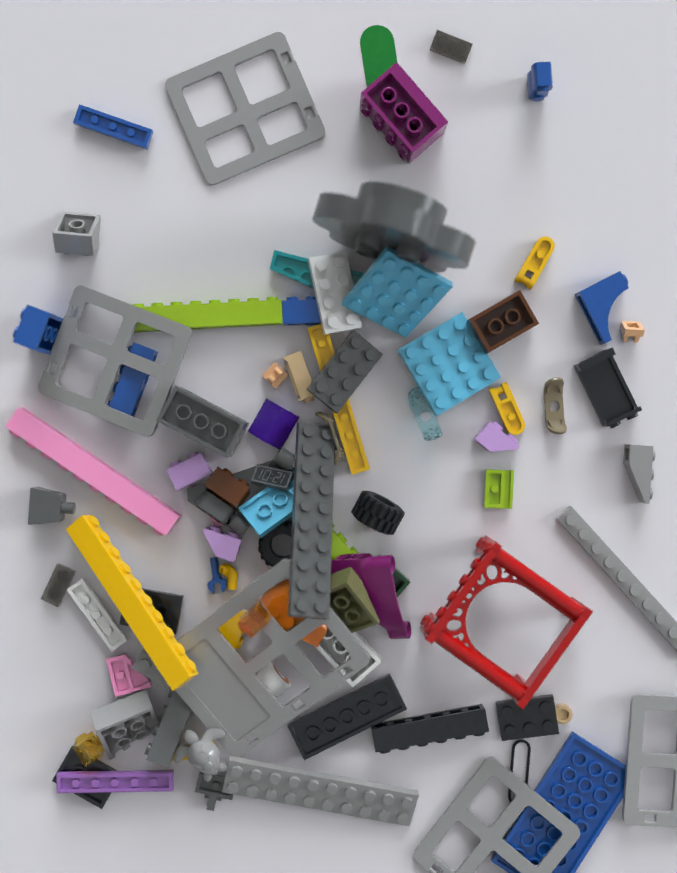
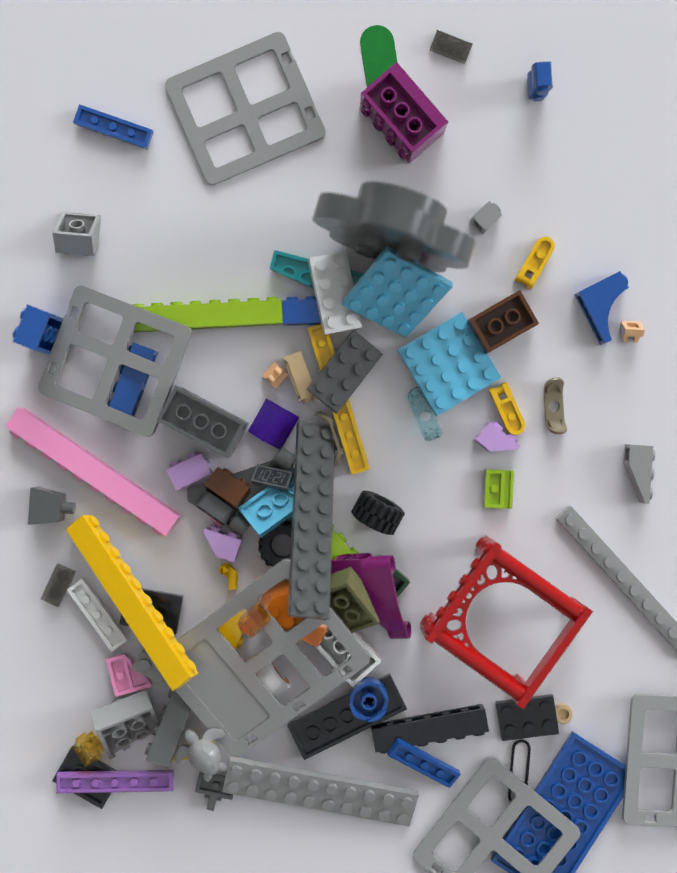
blue bar [207,557,227,594] -> none
black panel [573,347,642,428] -> none
none -> blue brick [349,676,389,722]
none -> blue tile [387,738,461,788]
none -> light grey brick [470,201,502,234]

